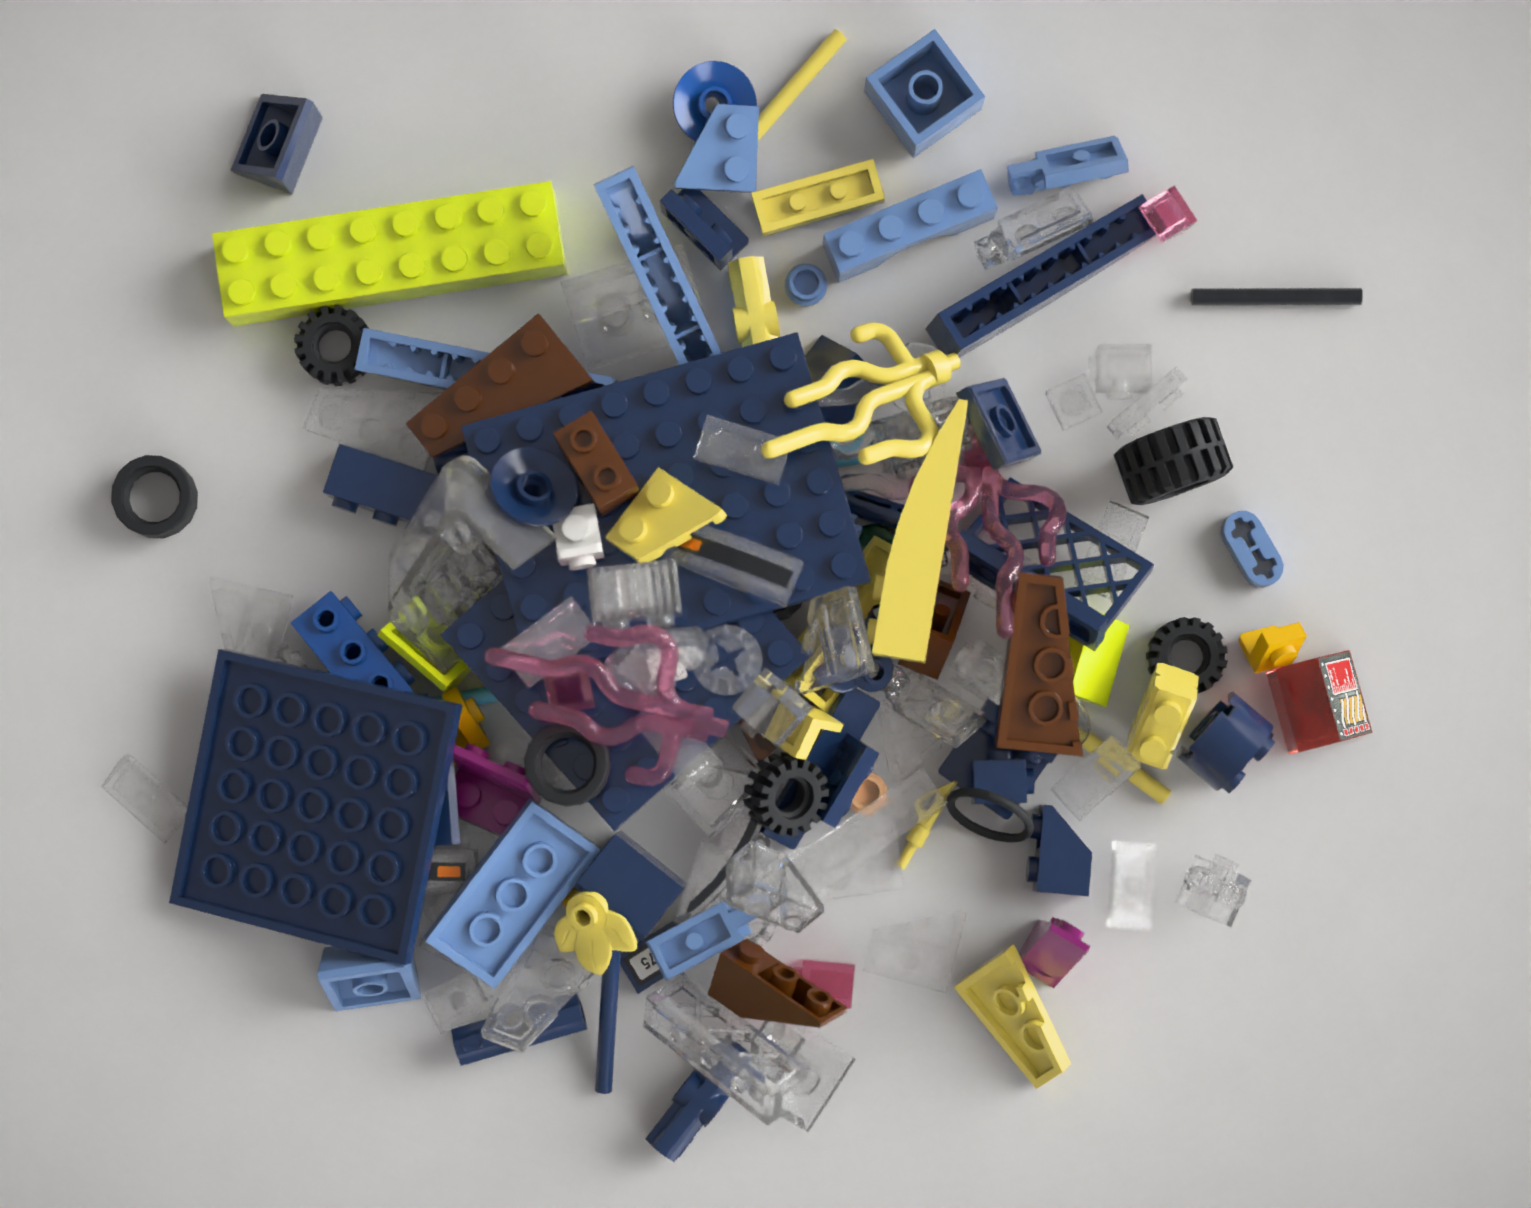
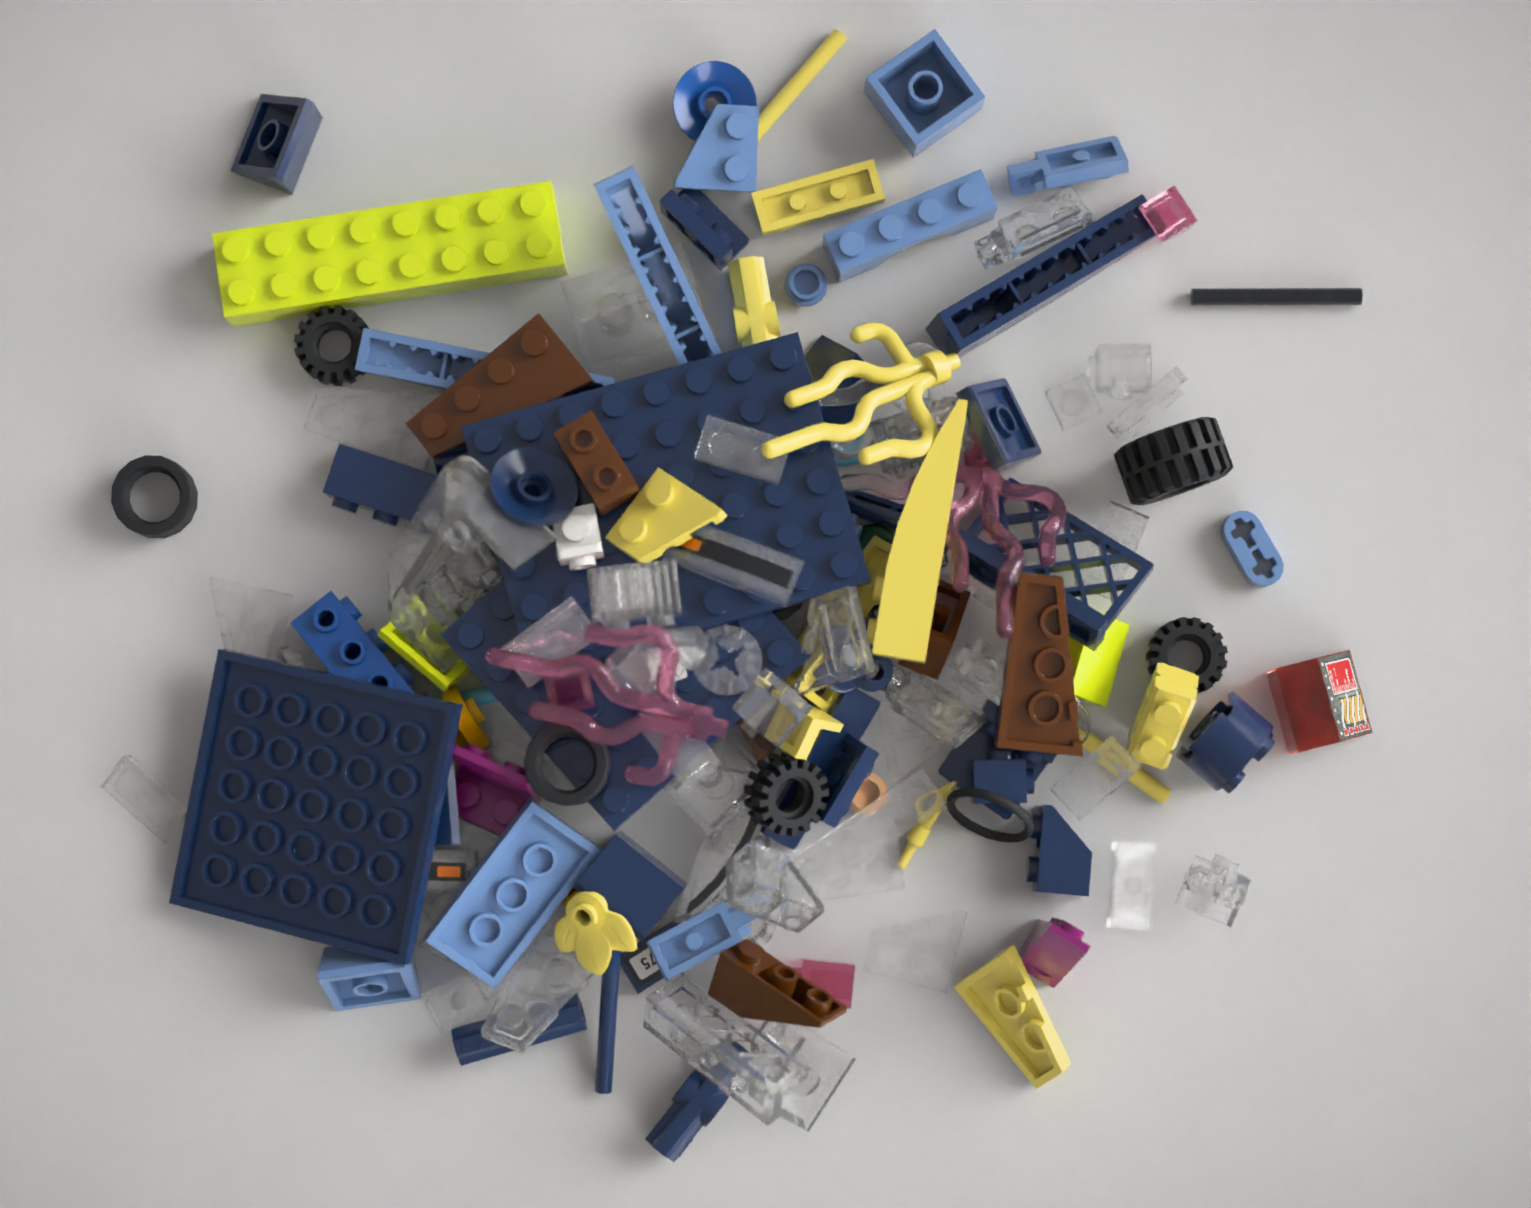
yellow bracket [1238,622,1307,674] -> none

